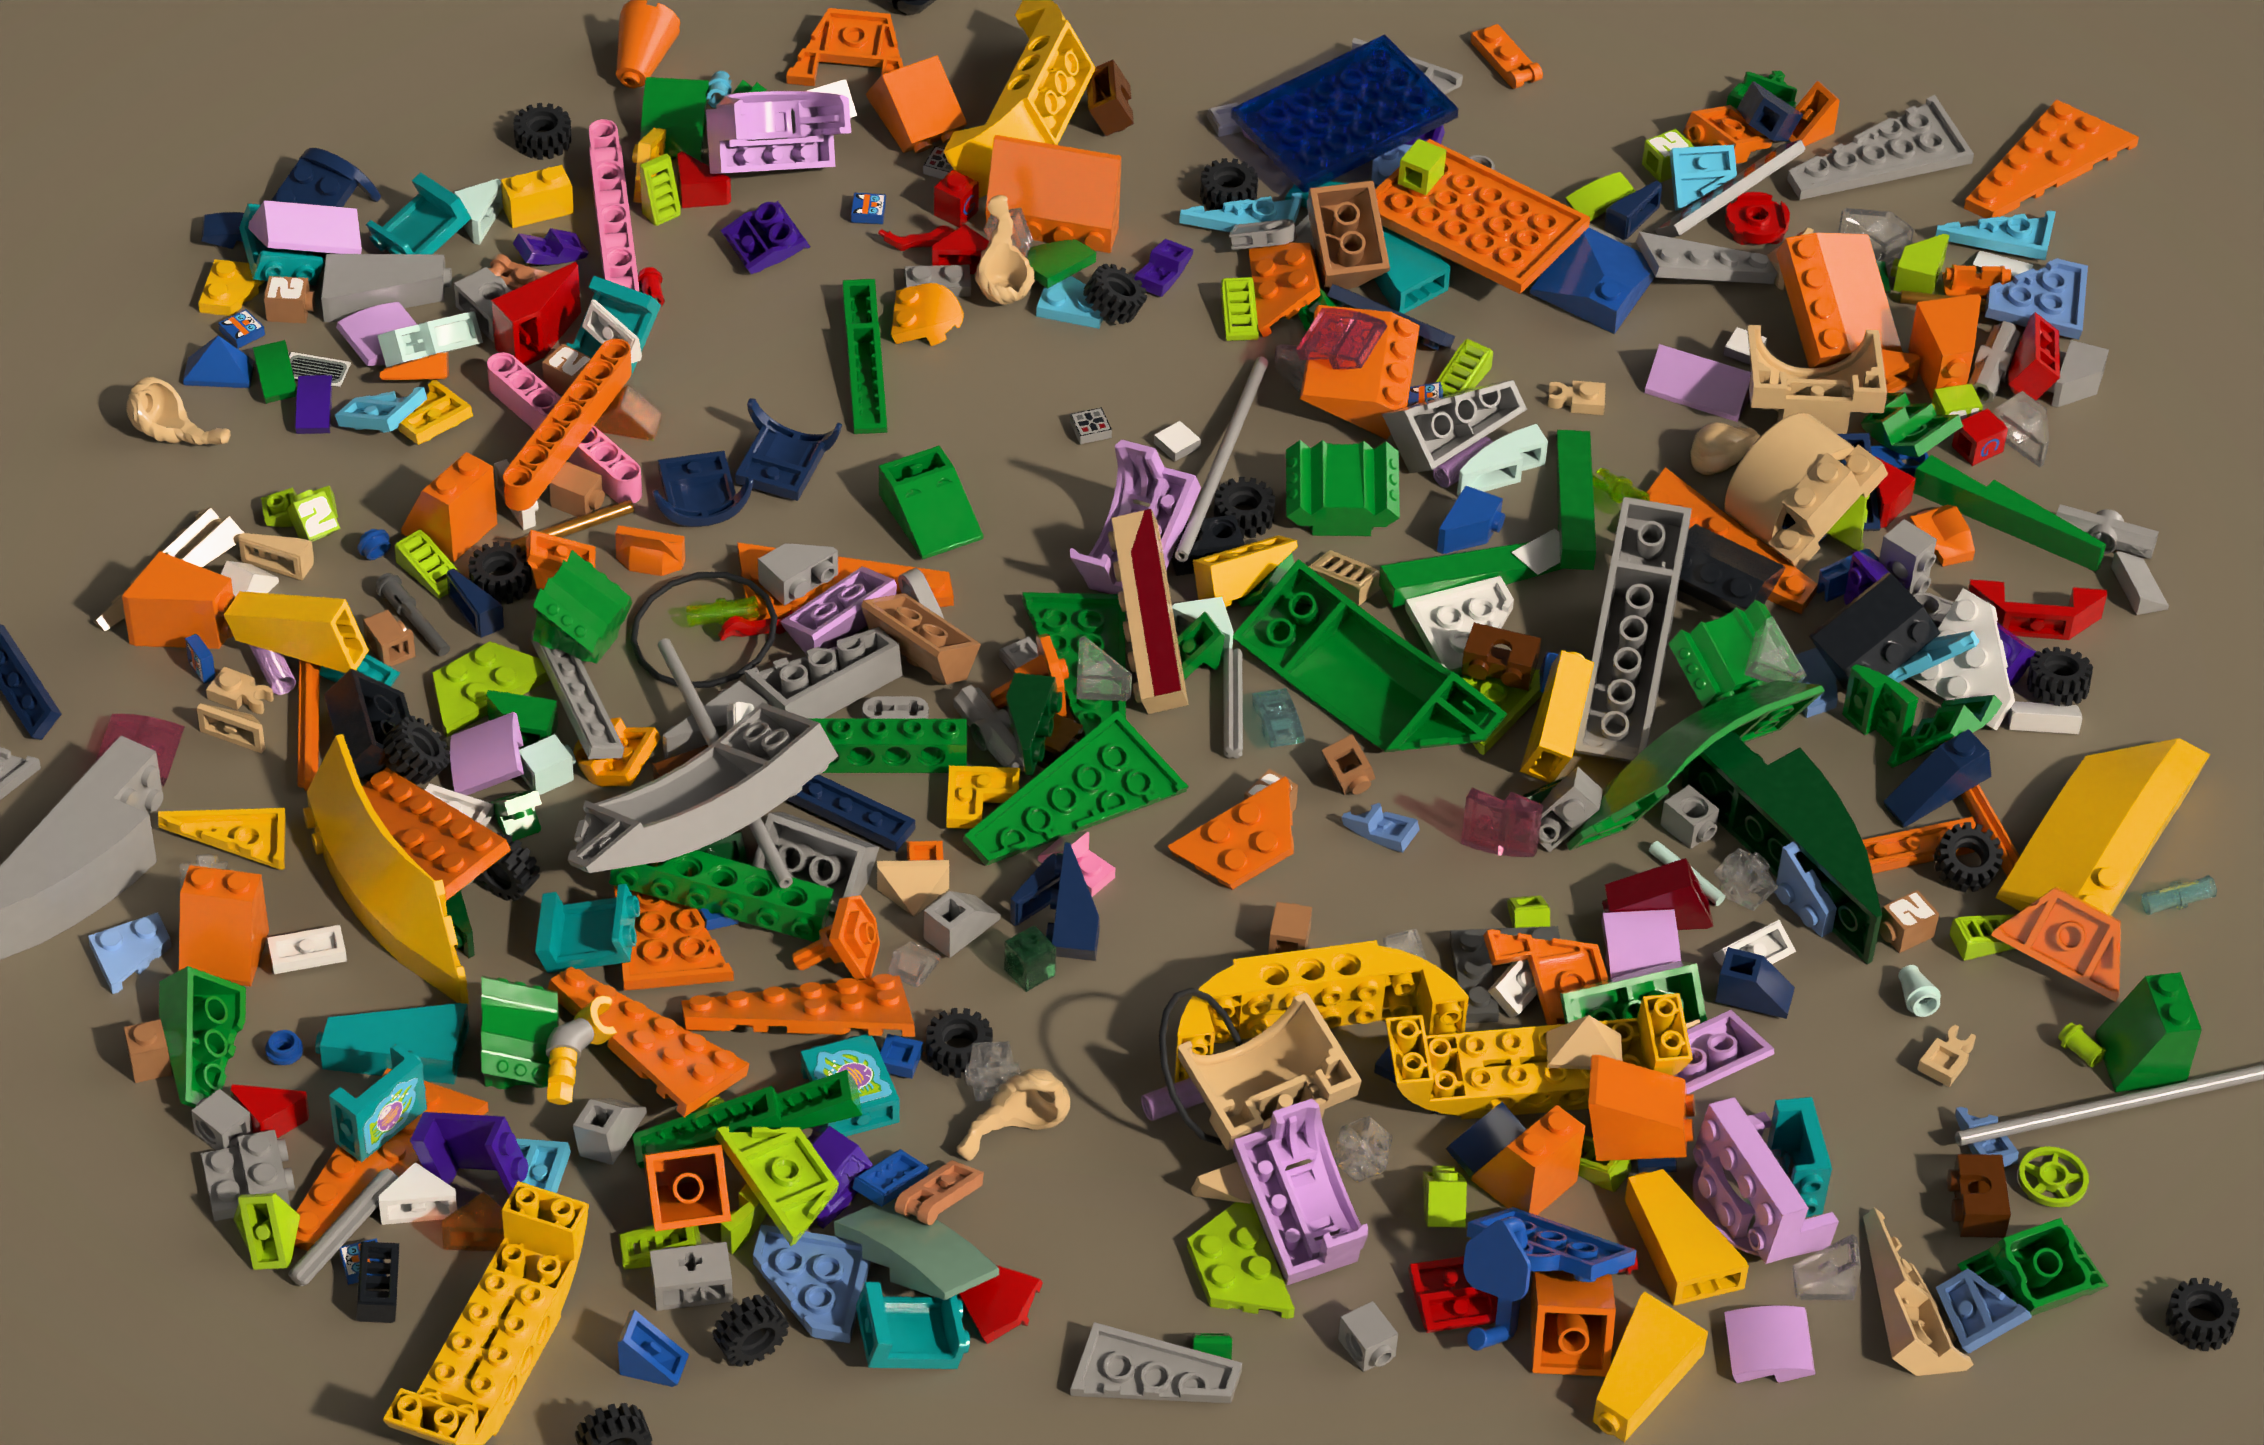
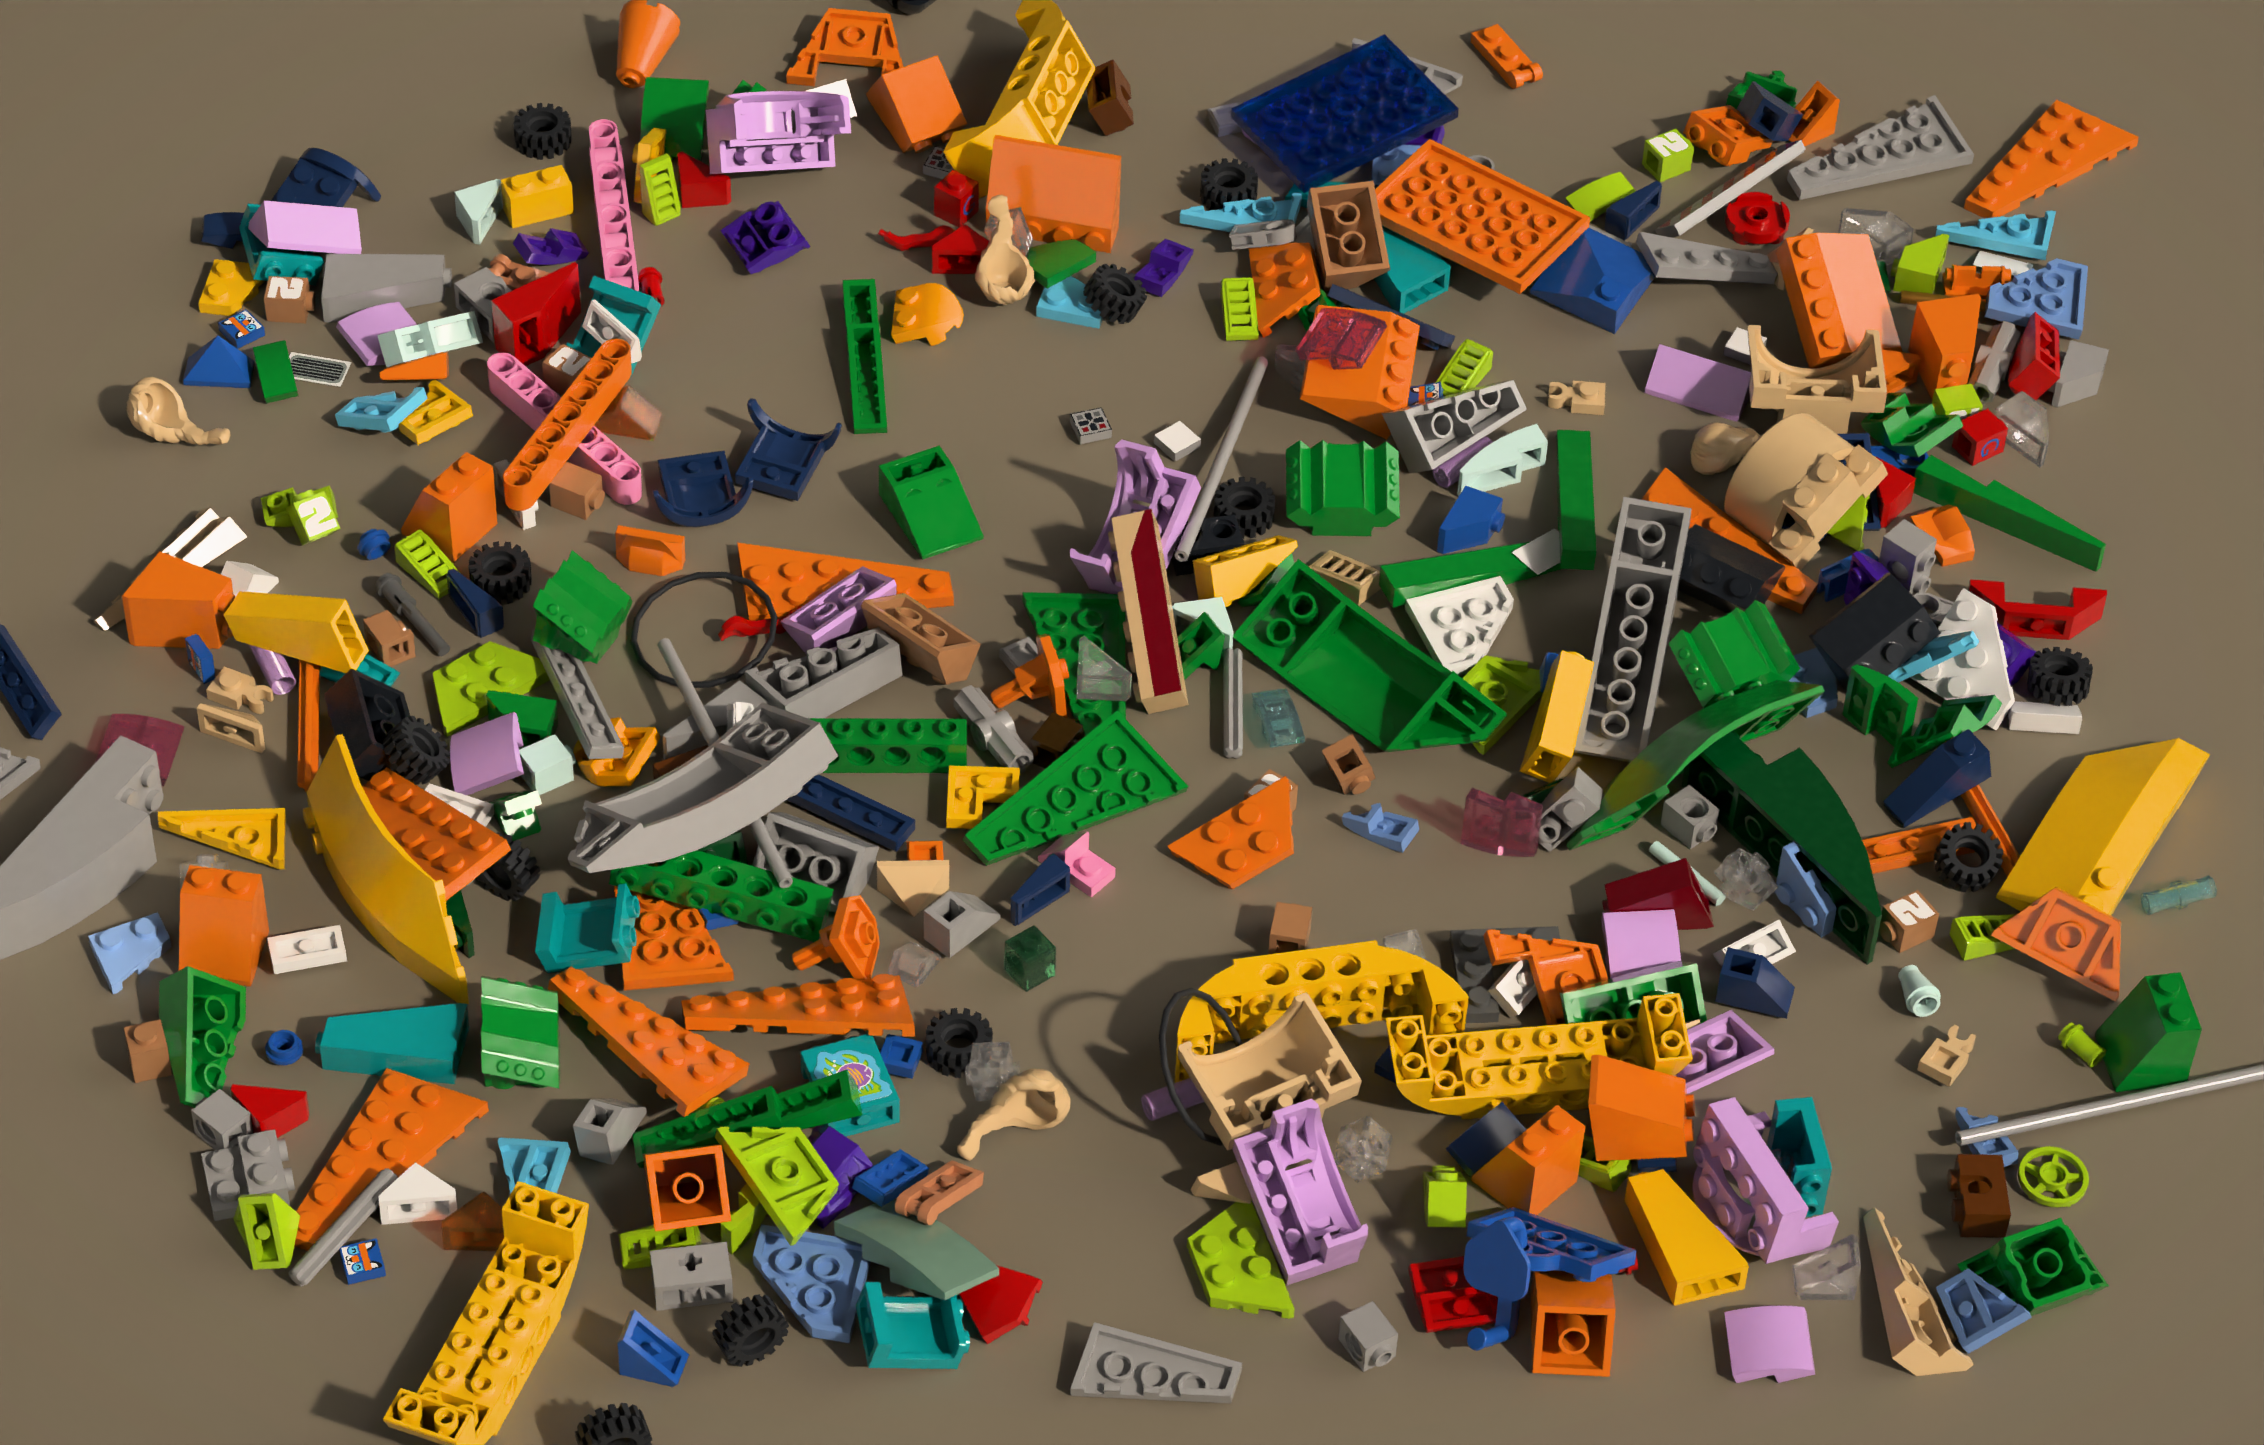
tan slope [238,533,314,580] -> none
dark purple slope [295,375,332,434] -> none
teal panel [329,1044,427,1163] -> none
black slope [356,1242,400,1323] -> none
teal panel [366,172,471,254] -> none
dark purple panel [410,1112,529,1195] -> none
pearl gold bar [509,499,634,552] -> none
orange slope [526,530,596,590] -> none
yellow piece [546,996,617,1105] -> none
clear neon green pin [686,596,759,627] -> none
medium azure pin [707,71,732,108] -> none
light grey slope [758,543,838,606] -> none
tile [851,193,886,224] -> none
light grey beam [862,696,929,719] -> none
light grey beam [898,568,944,619] -> none
light grey plate [905,265,971,297] -> none
dark green slope [1006,673,1062,775] -> none
dark blue slope [1046,842,1100,961] -> none
green slope [1192,1333,1232,1360] -> none
lime brick [1398,138,1447,195] -> none
reddish brown brick [1461,622,1541,691] -> none
lime slope [1507,895,1550,928] -> none
tan slope [1546,1015,1622,1070] -> none
clear neon green pin [1593,468,1650,503] -> none
yellow slope [1593,1291,1708,1443] -> none
medium azure wing [1669,145,1737,211] -> none
clear slope [1745,616,1807,683] -> none
light grey piece [2056,504,2159,559] -> none
light grey slope [2111,551,2169,615] -> none
black tyre [2165,1278,2240,1351] -> none

